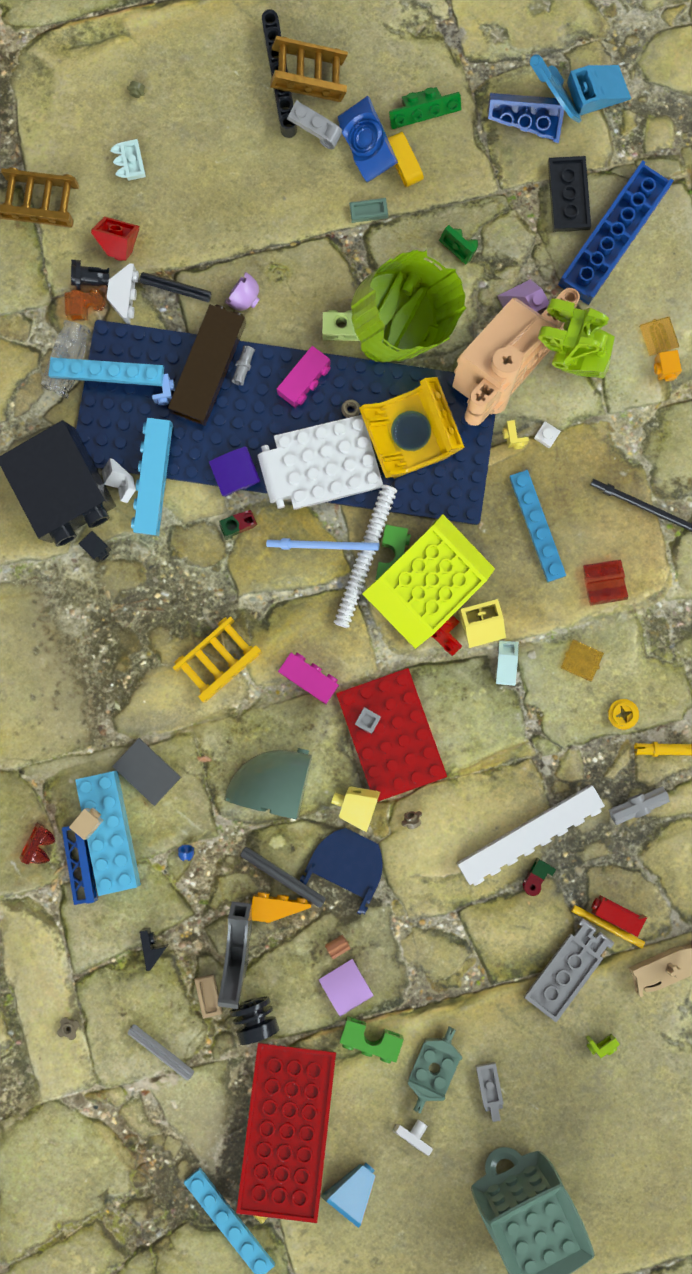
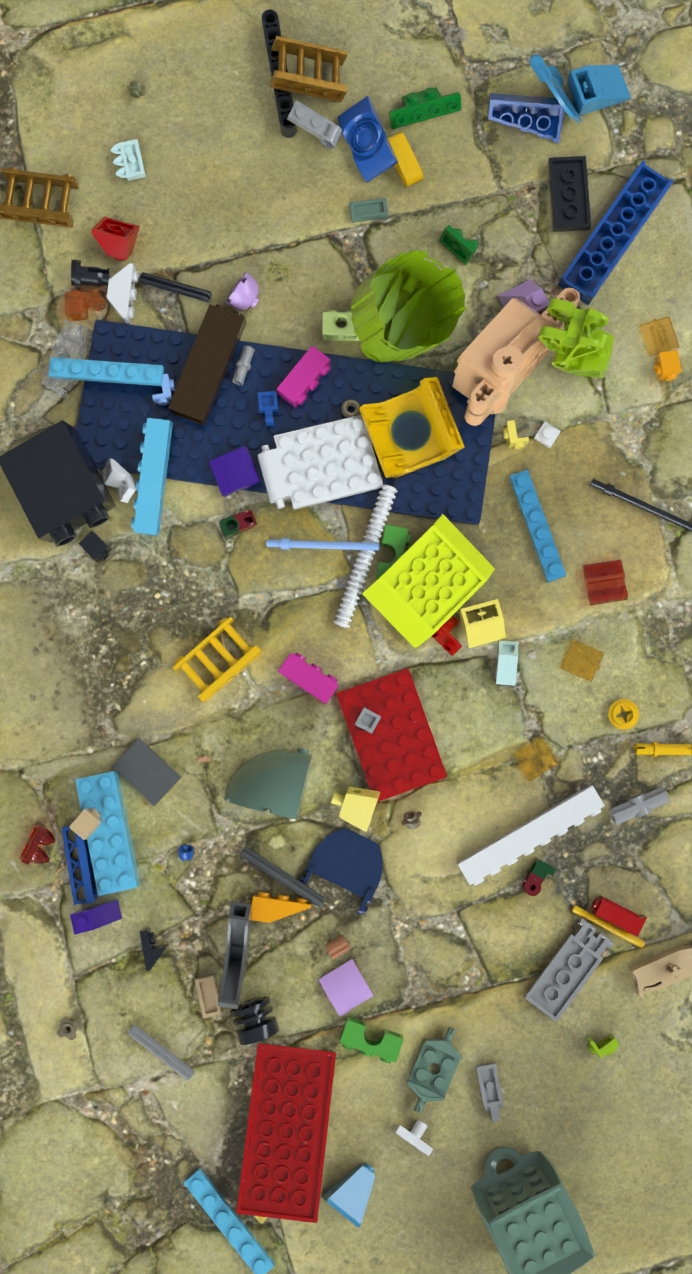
none -> dark purple slope [70,899,122,935]
none -> blue plate [258,391,278,427]
none -> clear yellow piece [513,737,558,781]

